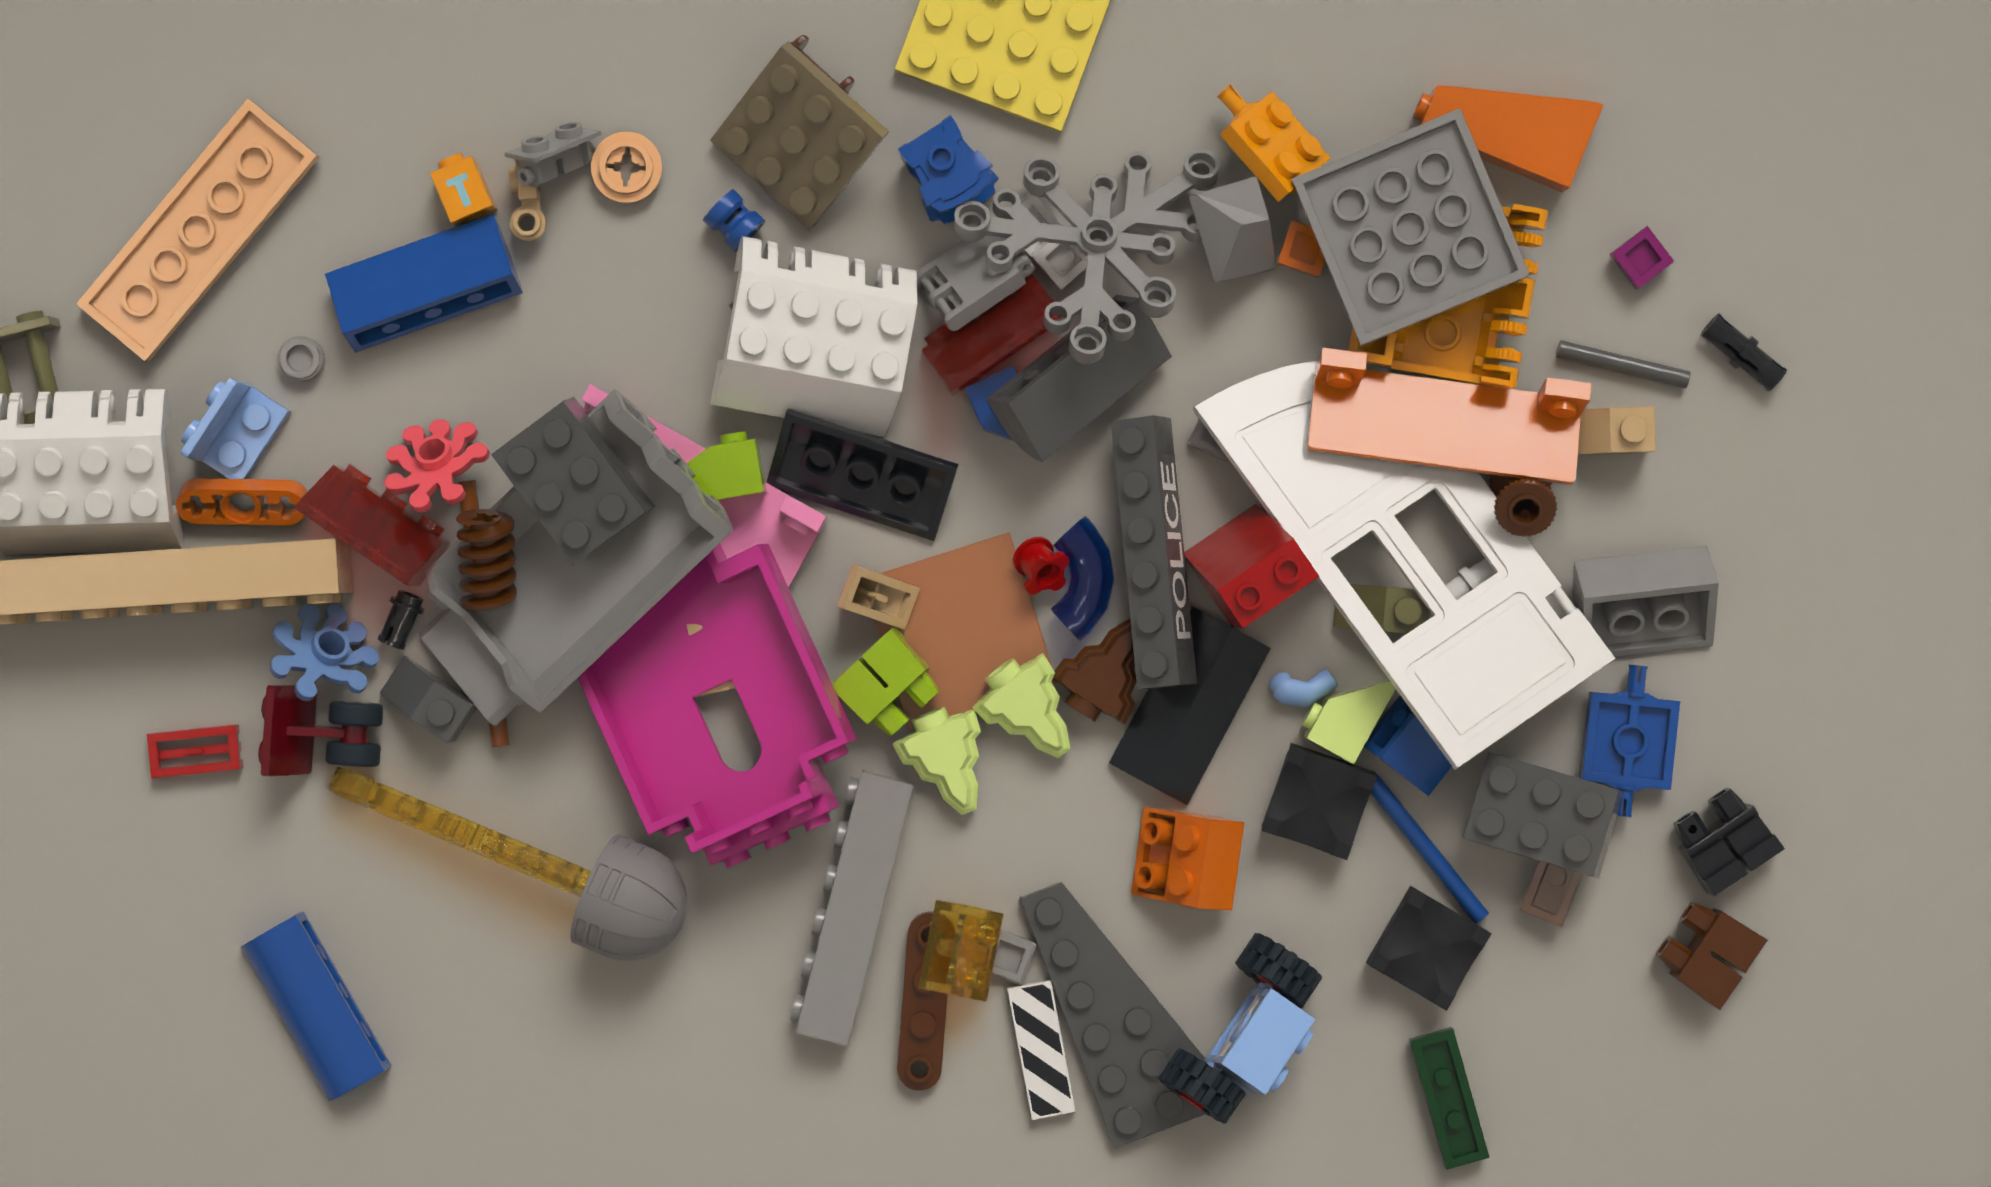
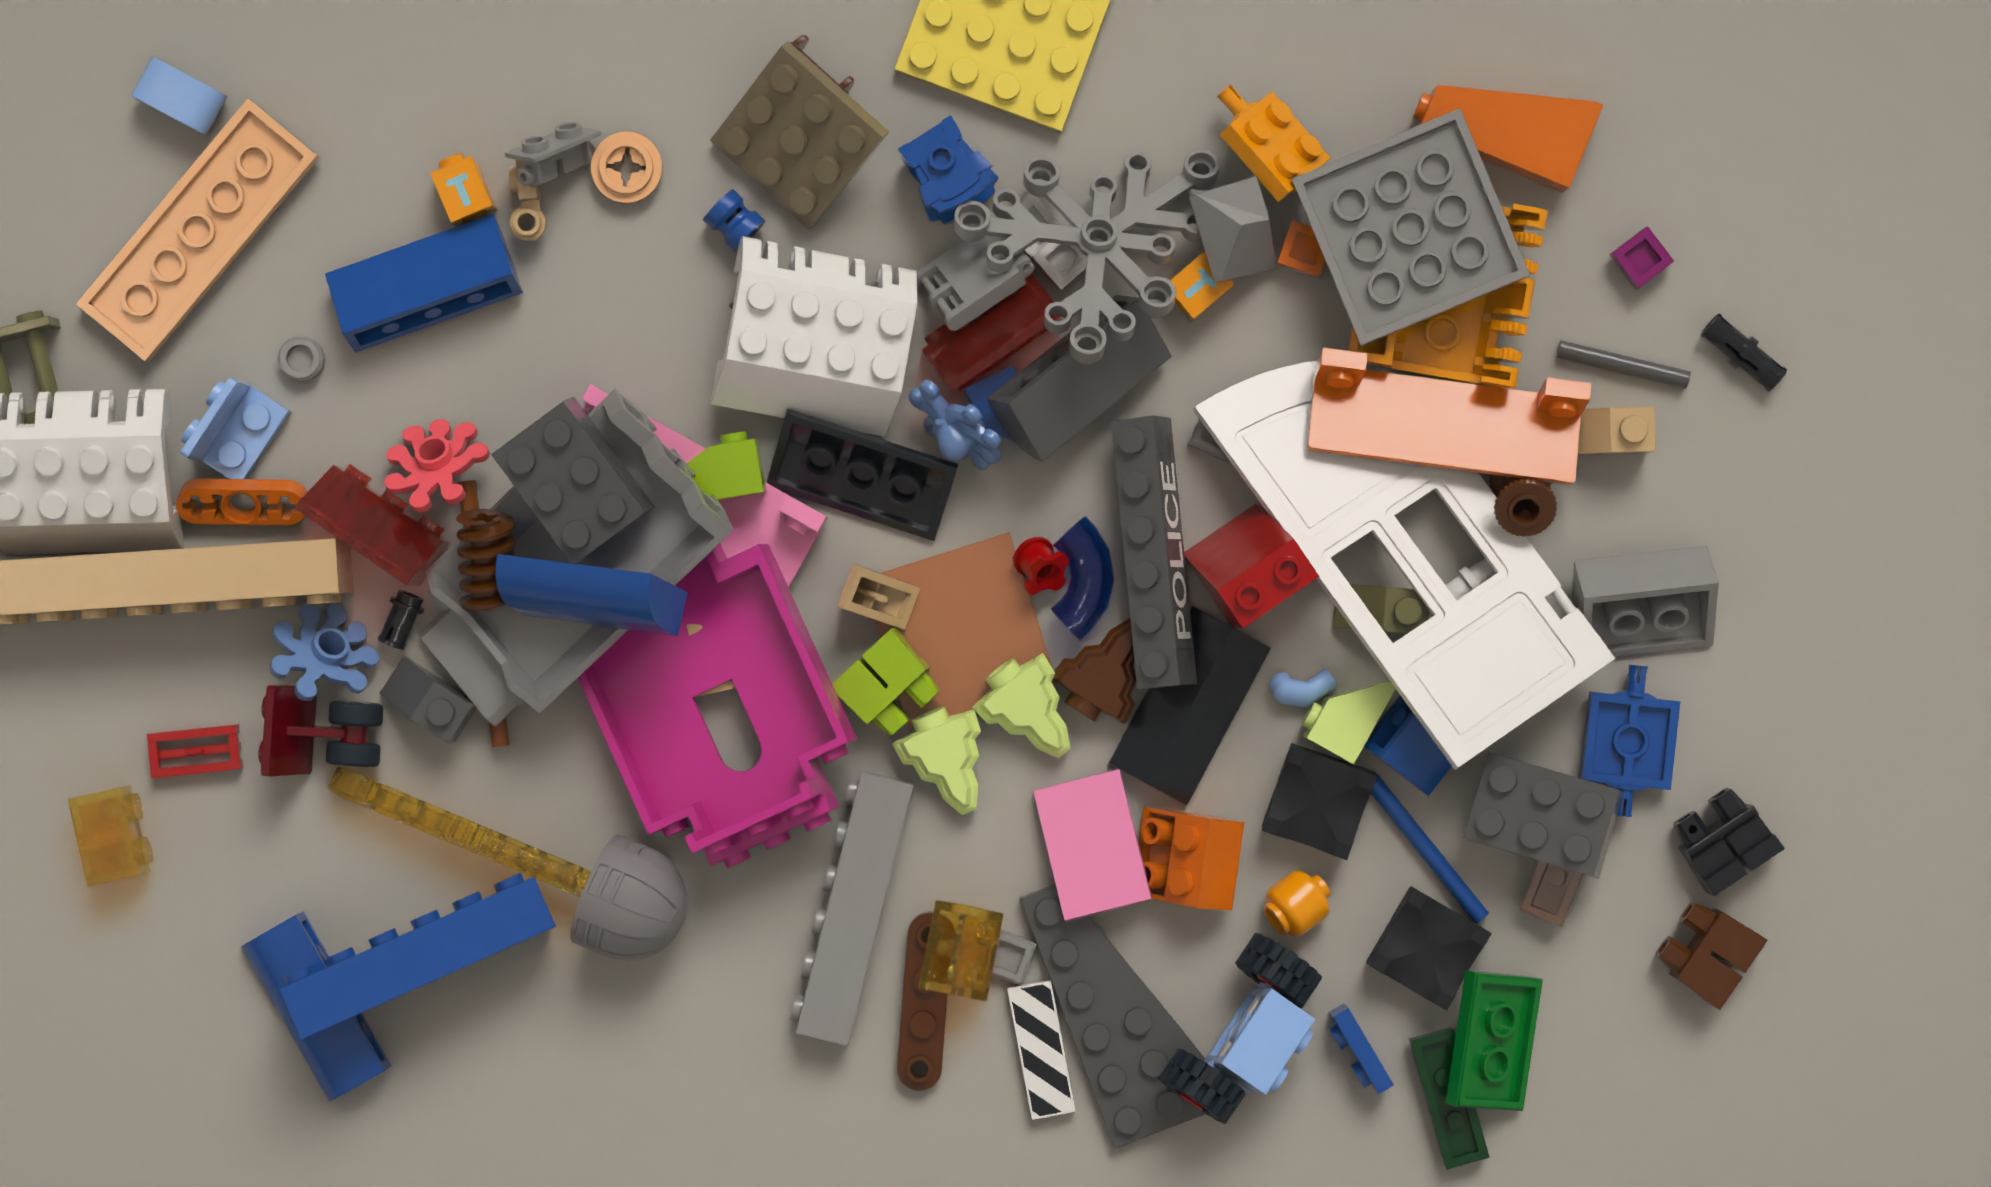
none -> clear yellow brick [68,785,153,887]
none -> light blue beam [131,56,227,136]
none -> blue brick [279,873,556,1040]
none -> blue brick [495,554,688,637]
none -> medium blue animal [908,380,1001,470]
none -> bright pink tile [1033,769,1153,922]
none -> light orange brick [1170,251,1234,322]
none -> light orange head [1263,870,1331,937]
none -> blue plate [1328,1003,1394,1094]
none -> green tile [1445,970,1543,1111]

